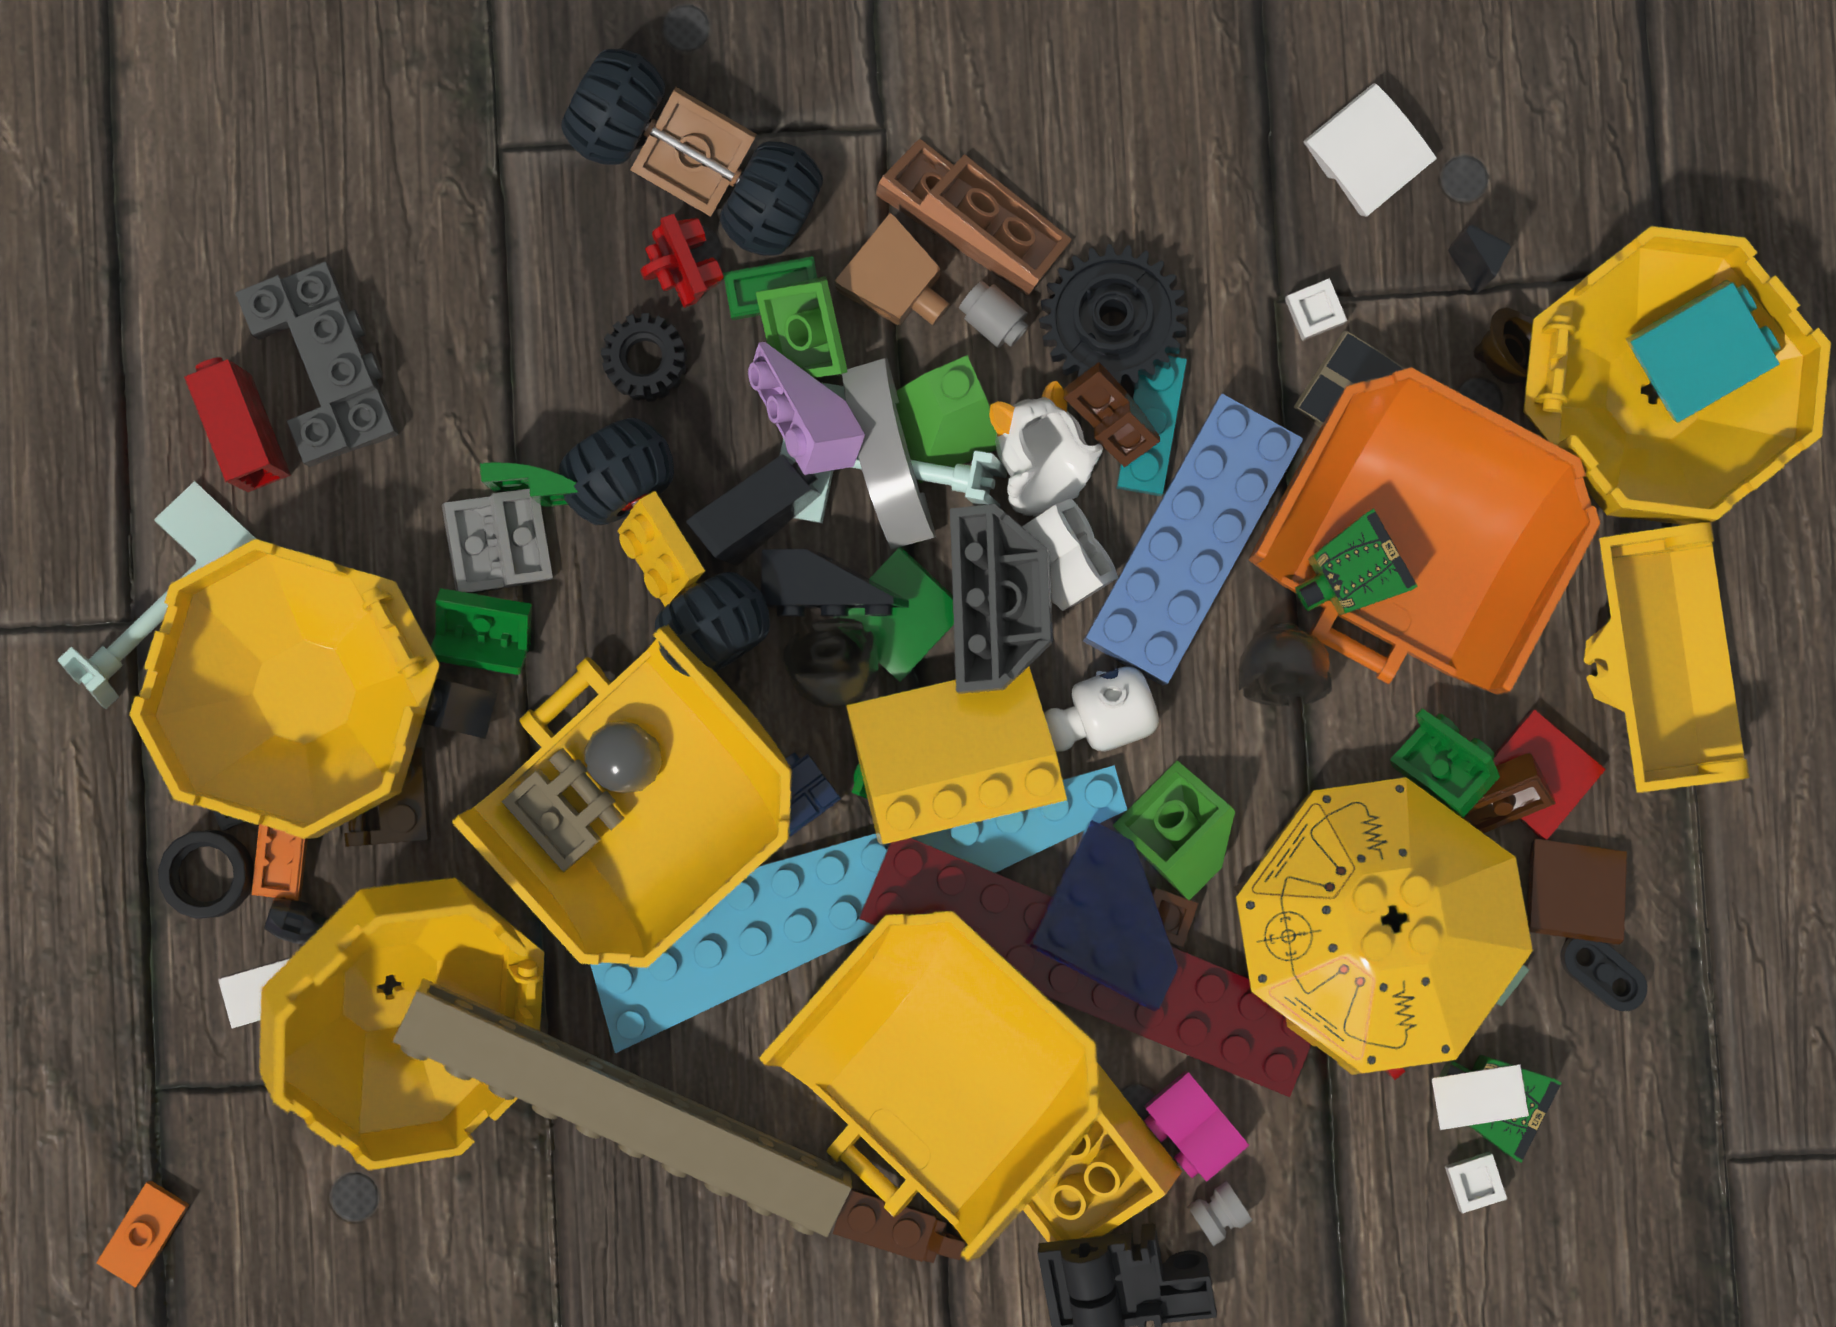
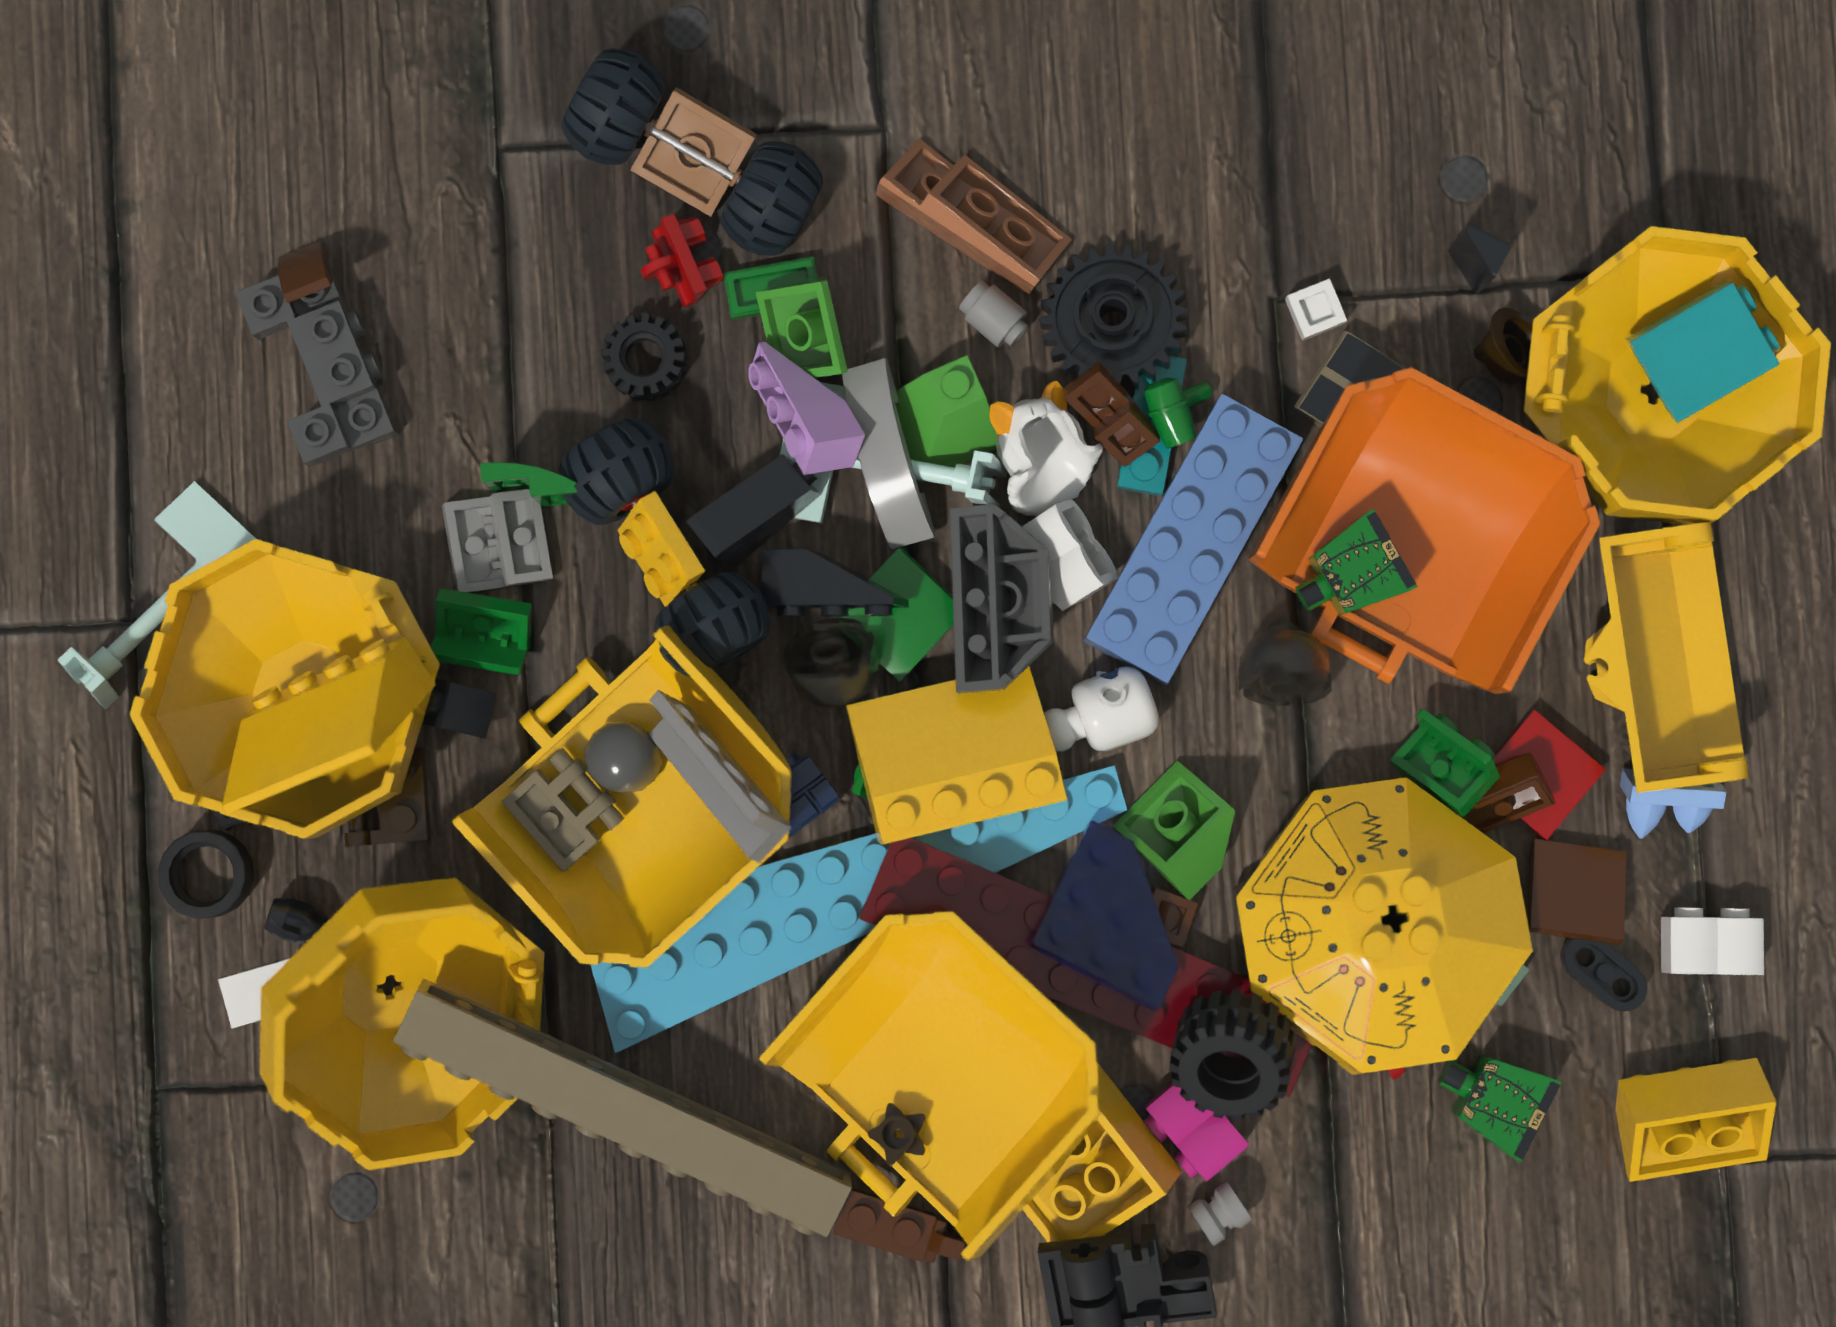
orange plate [96,1180,190,1288] -> none
red brick [184,357,291,493] -> none
orange plate [251,825,308,901] -> none
medium nougat torso [835,213,950,326] -> none
white slope [1303,83,1437,216] -> none
white sticker [1432,1064,1529,1130] -> none
white plate [1445,1152,1507,1213] -> none
none -> yellow slope [222,637,436,814]
none -> reddish brown slope [278,240,334,303]
none -> light grey fence [649,690,792,863]
none -> dark brown plate [868,1103,926,1166]
none -> green piece [1144,378,1212,449]
none -> black tyre [1169,990,1295,1120]
none -> yellow slope [1615,1058,1776,1182]
none -> light blue tile [1620,768,1726,839]
none -> white brick [1661,907,1764,975]

